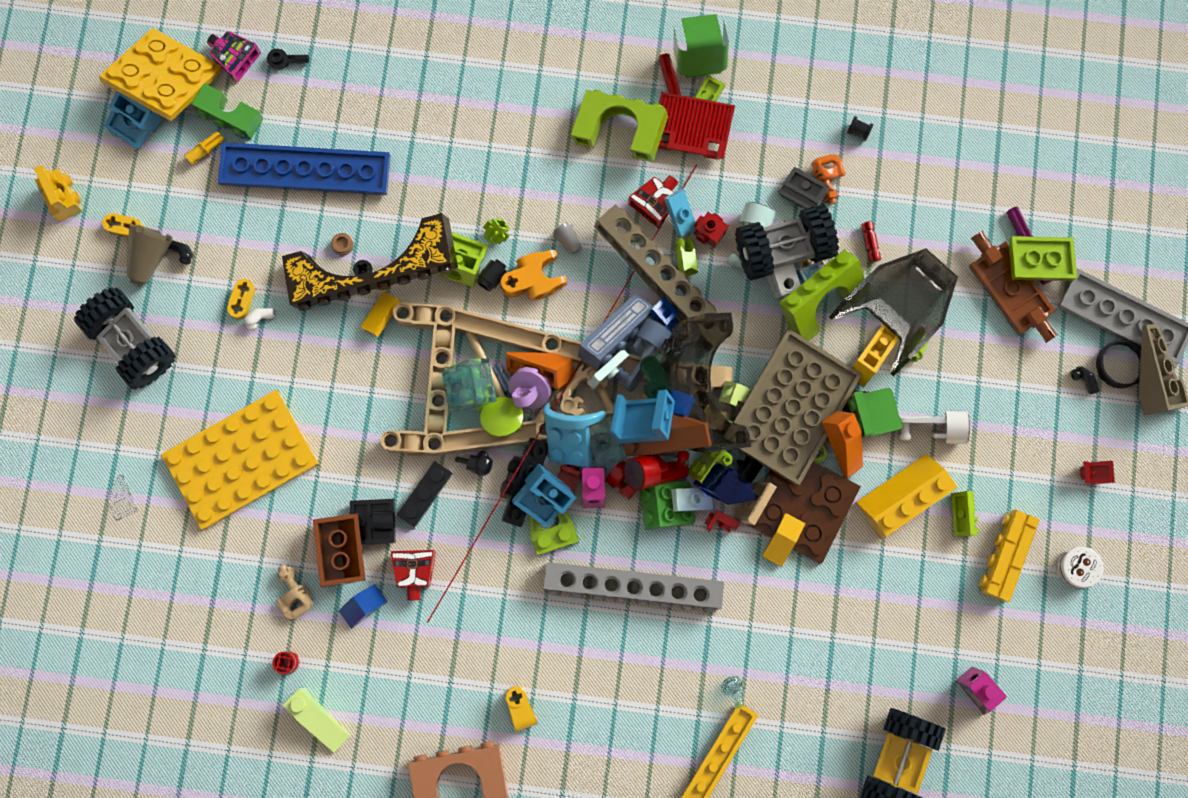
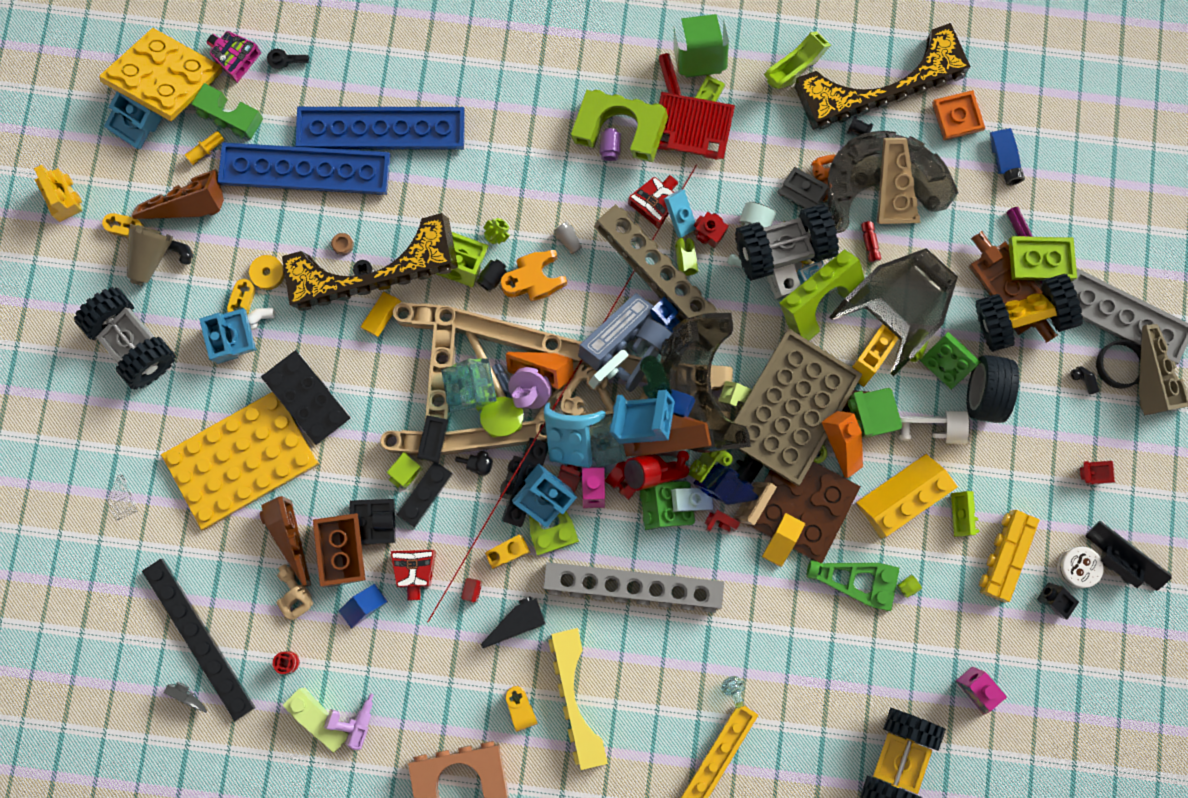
none -> dark orange wedge [131,169,224,219]
none -> black plate [142,559,256,721]
none -> dark grey plate [163,682,207,713]
none -> dark azure brick [199,308,256,364]
none -> yellow piece [249,255,285,290]
none -> dark orange wedge [260,496,311,586]
none -> black plate [261,350,351,445]
none -> blue plate [296,106,465,150]
none -> lavender piece [324,693,374,750]
none -> lime brick [386,453,423,488]
none -> black tile [417,415,449,463]
none -> red slope [461,578,482,603]
none -> black slope [481,596,546,648]
none -> yellow leg [485,534,531,569]
none -> light yellow arch [548,628,608,770]
none -> medium lavender brick [600,128,621,161]
none -> lime arch [764,31,831,89]
none -> dark brown arch [794,23,971,130]
none -> bright green plate [806,560,900,611]
none -> clear smoke windscreen [827,131,959,233]
none -> tan wing [877,138,921,224]
none -> lime hose [897,574,922,598]
none -> bright green plate [920,332,981,390]
none -> orange plate [932,90,985,141]
none -> black wheel [966,355,1019,423]
none -> black plate [975,273,1083,352]
none -> blue slope [989,128,1021,174]
none -> black axle [1003,168,1025,186]
none -> black bracket [1037,583,1079,620]
none -> black bracket [1086,521,1172,591]

